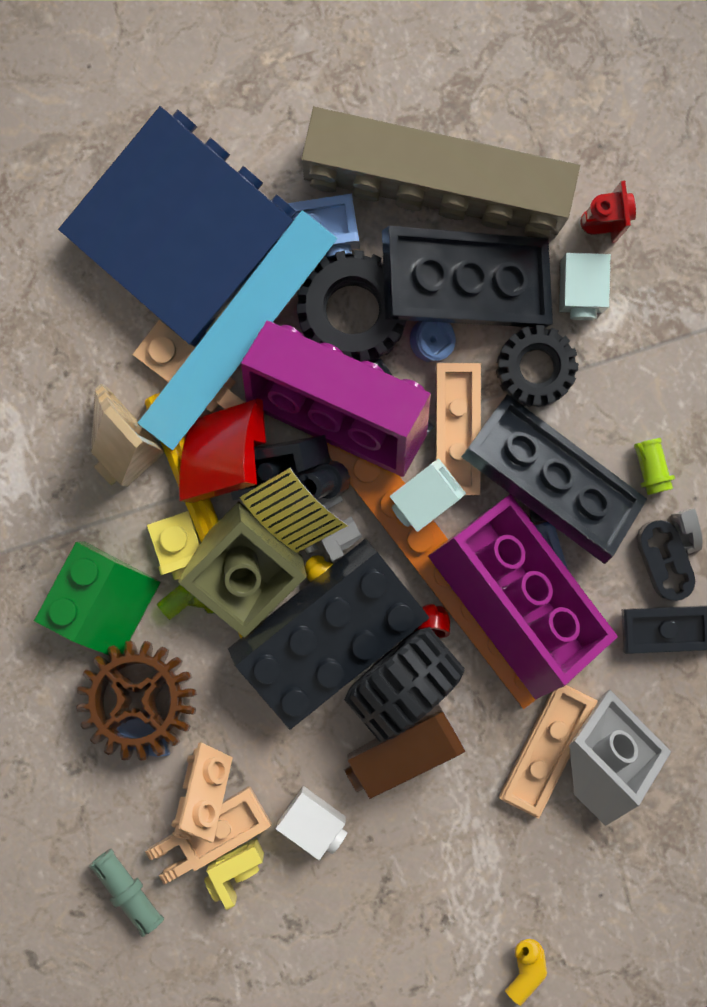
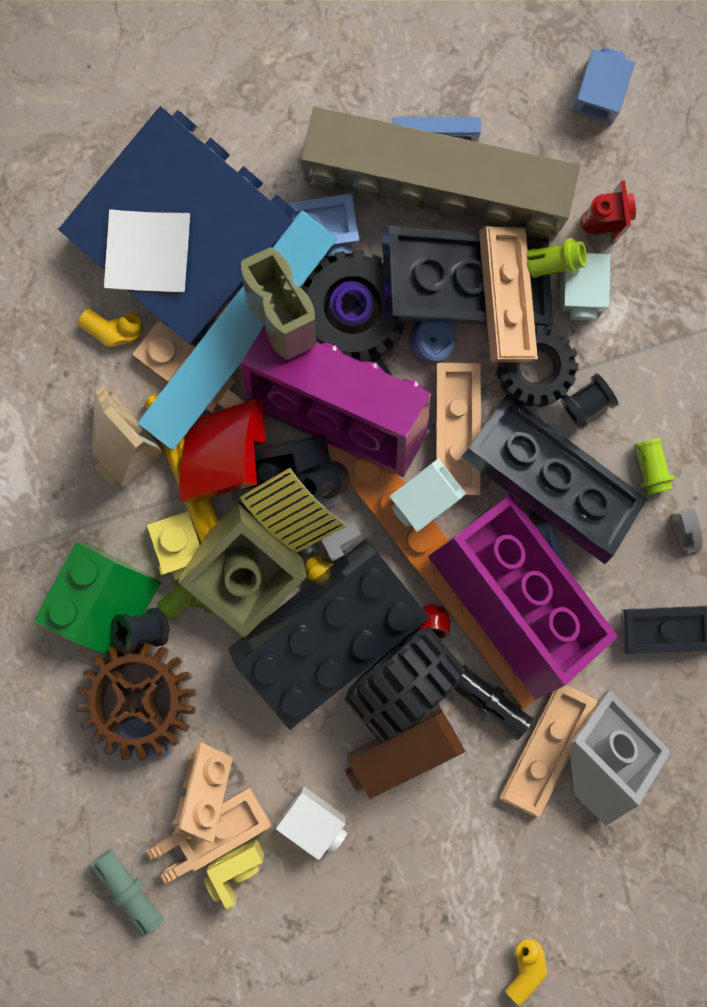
black beam [637,520,696,601] -> none
none -> yellow arm [77,308,143,347]
none -> white sticker [104,210,190,292]
none -> black bush [111,607,170,654]
none -> brick [241,247,316,360]
none -> dark purple cone [330,281,374,326]
none -> medium blue tile [392,117,481,142]
none -> black pin [453,664,534,741]
none -> light nougat tile [479,226,538,362]
none -> lime pin [527,238,587,278]
none -> black bush [560,373,619,430]
none -> medium blue brick [571,48,635,124]

